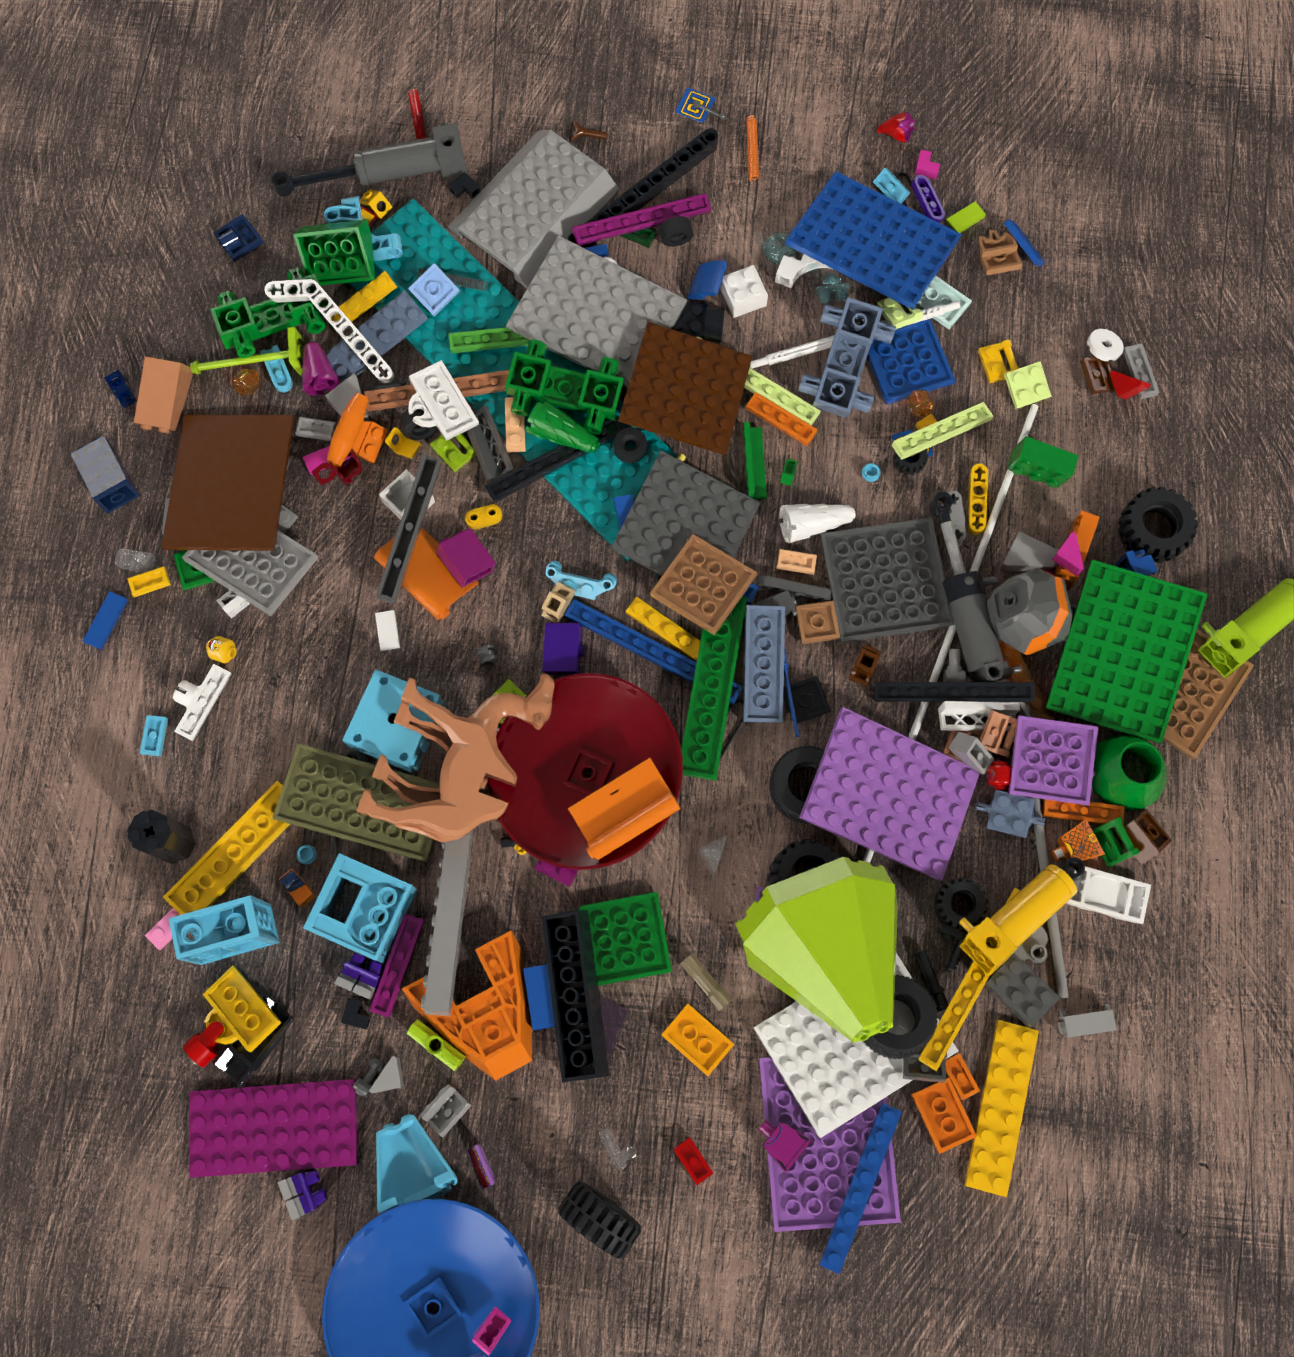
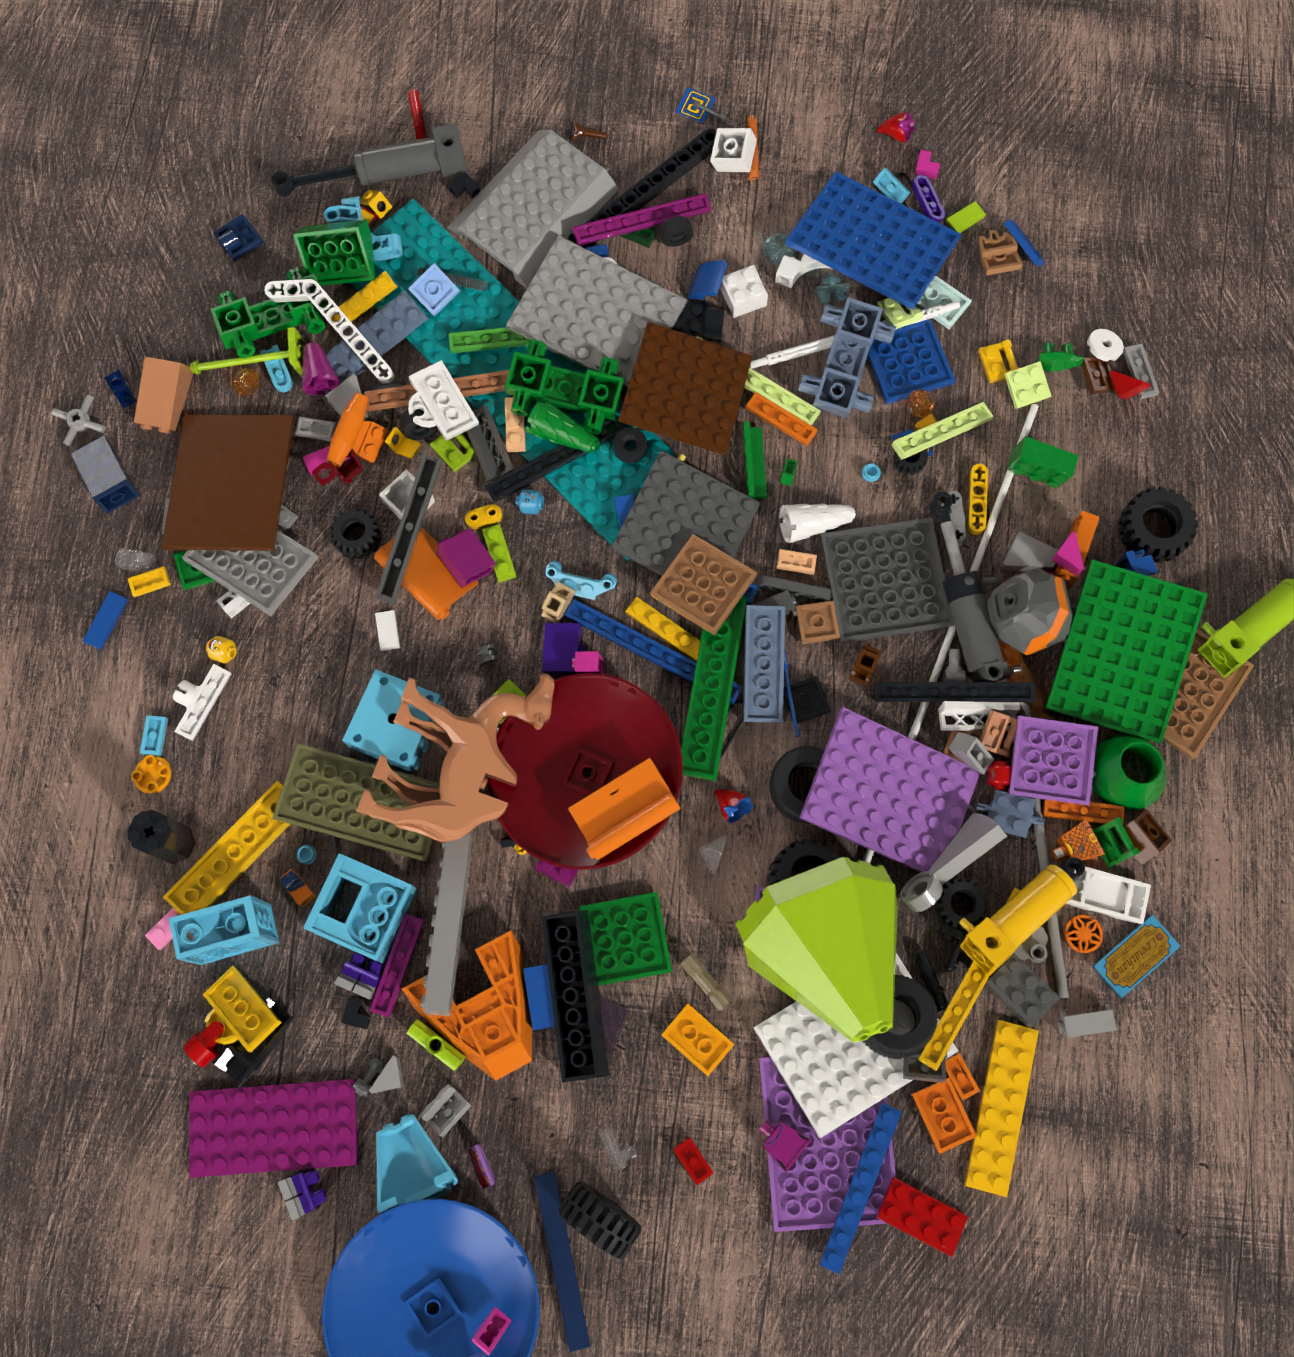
none -> light grey bar [52,395,106,446]
none -> light orange dish [131,755,172,794]
none -> black tyre [330,507,381,560]
none -> lime plate [482,524,516,583]
none -> dark azure head [516,489,544,515]
none -> dark blue tile [534,1171,591,1352]
none -> dark pink slope [572,651,605,675]
none -> white brick [710,128,757,172]
none -> hat [713,789,754,823]
none -> red plate [876,1177,968,1257]
none -> light grey piece [900,813,1007,912]
none -> green connector [1038,342,1084,372]
none -> orange wheel [1064,915,1103,953]
none -> tile [1092,915,1180,998]

